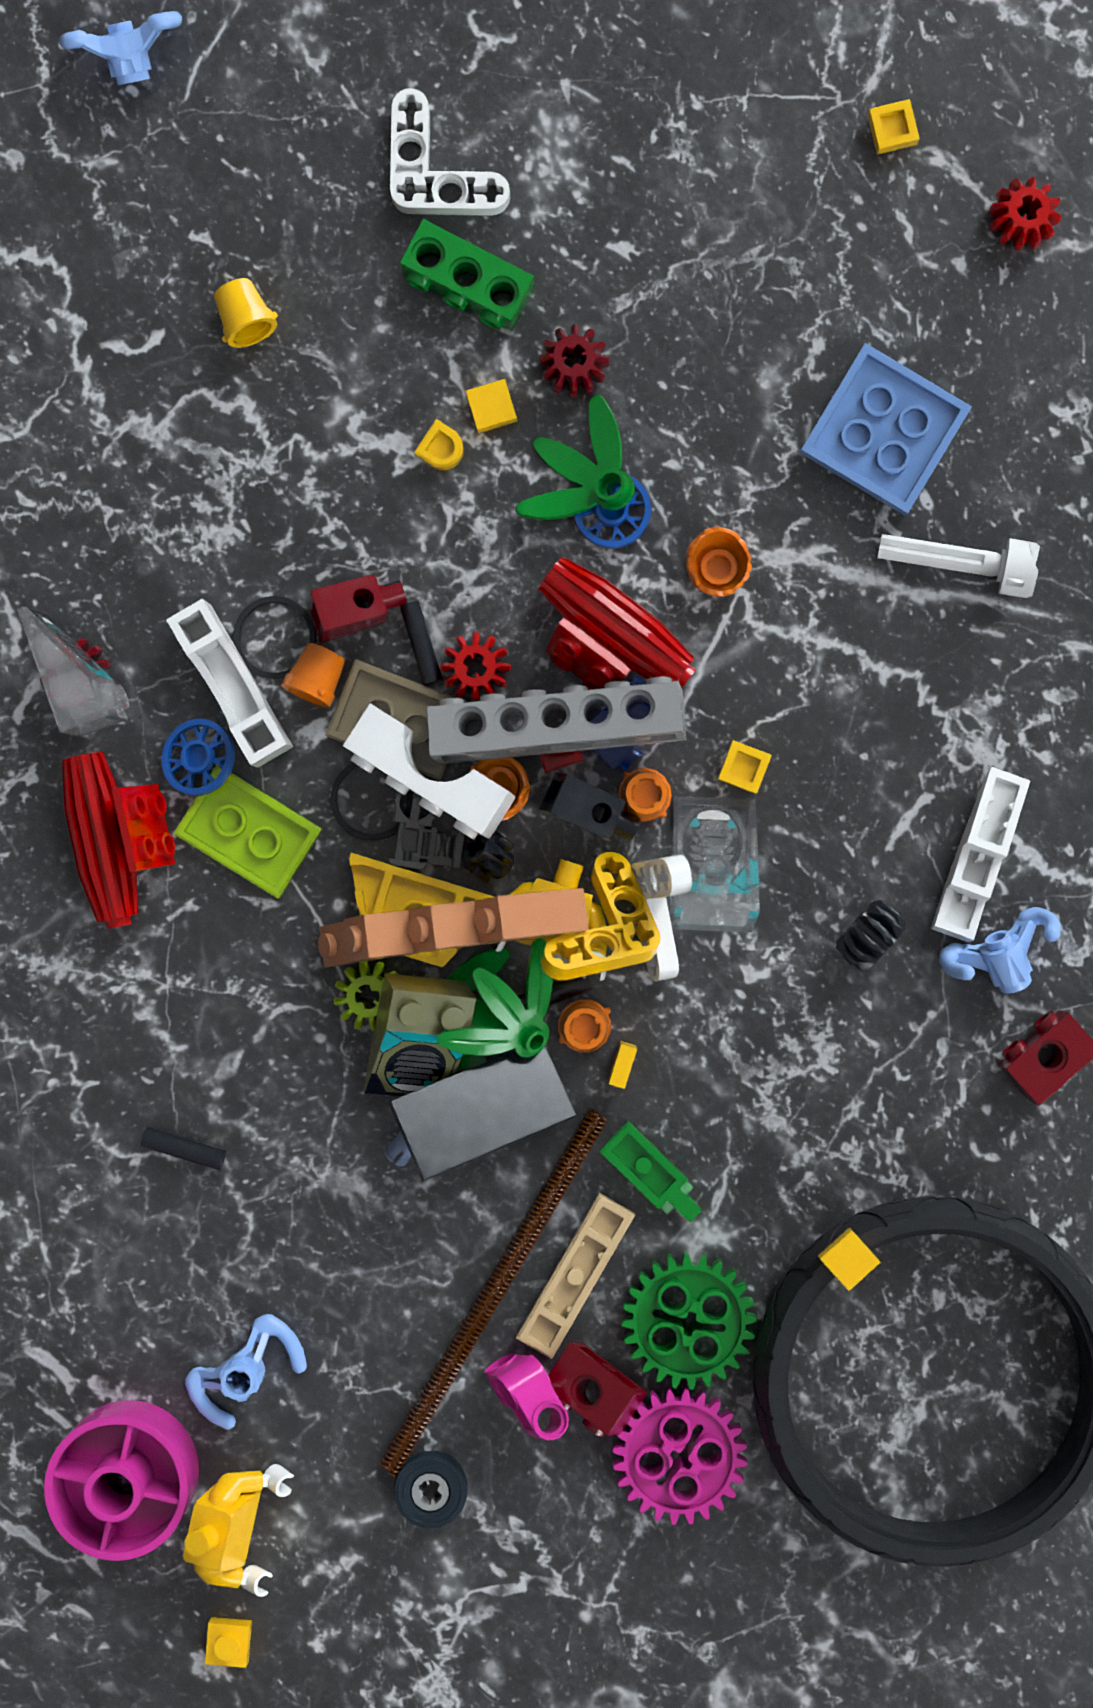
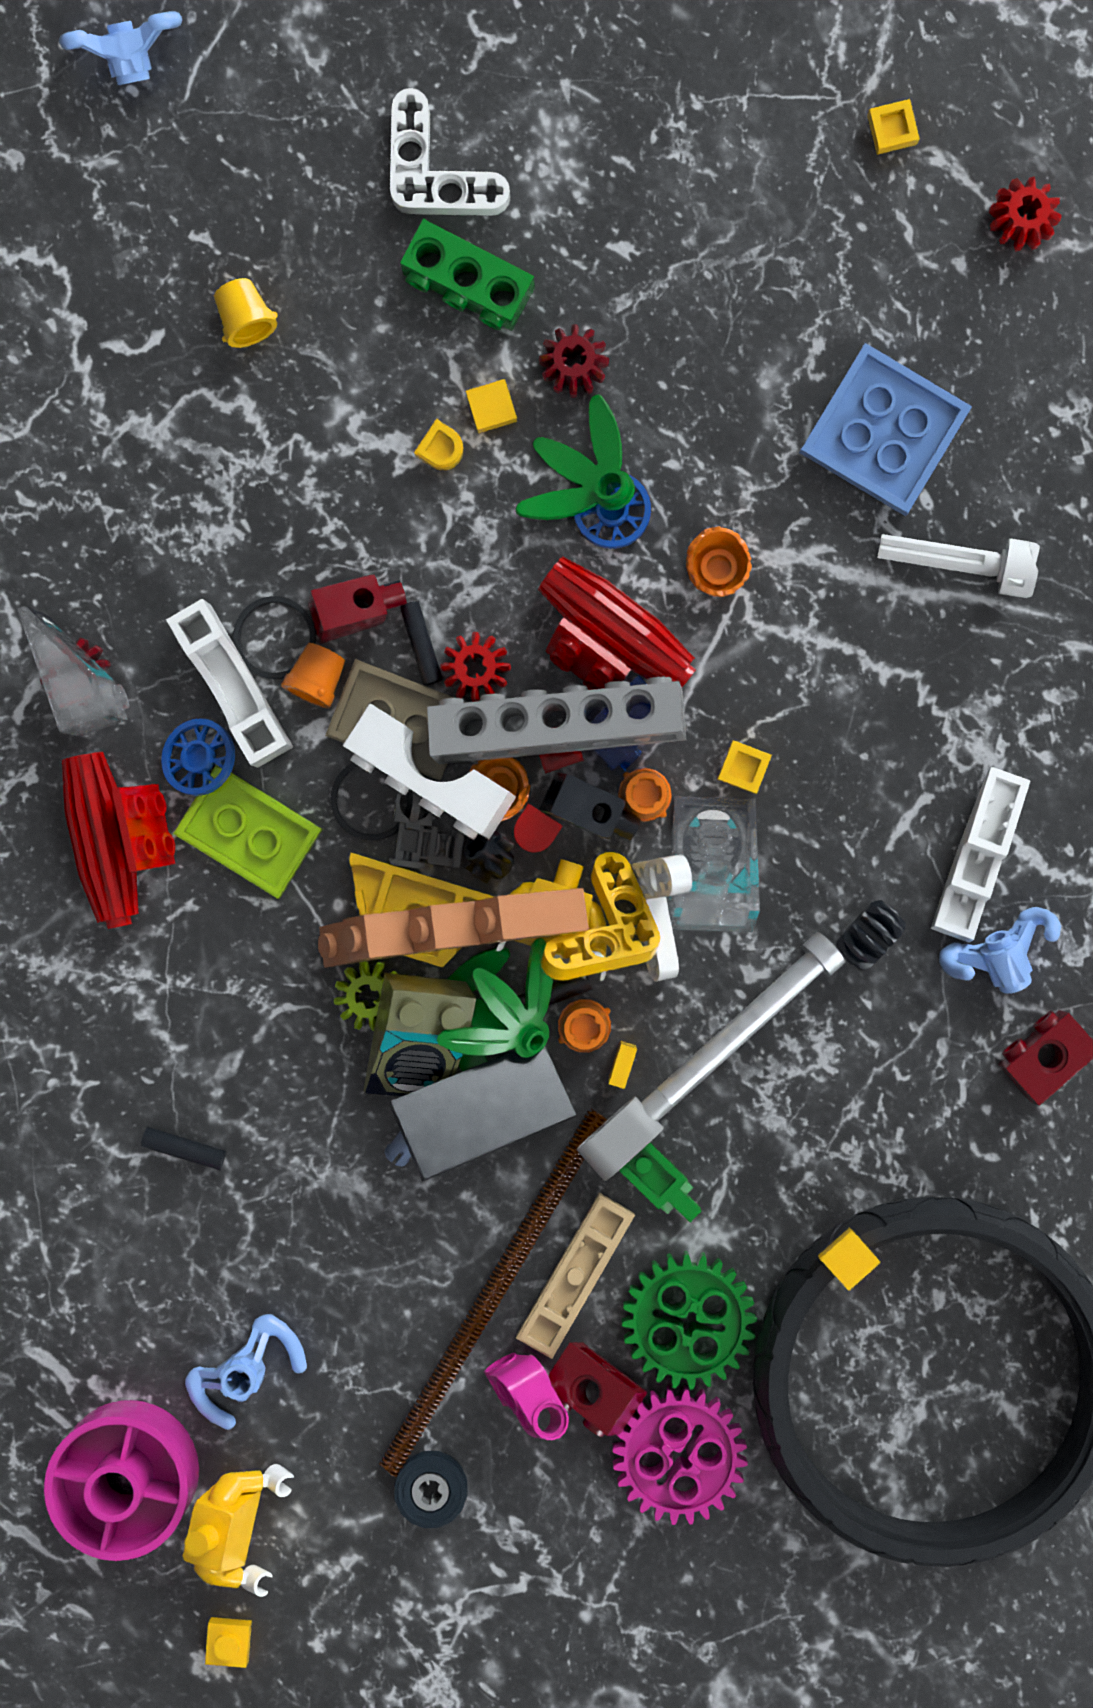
none -> red tile [514,803,563,853]
none -> piece [576,932,845,1181]

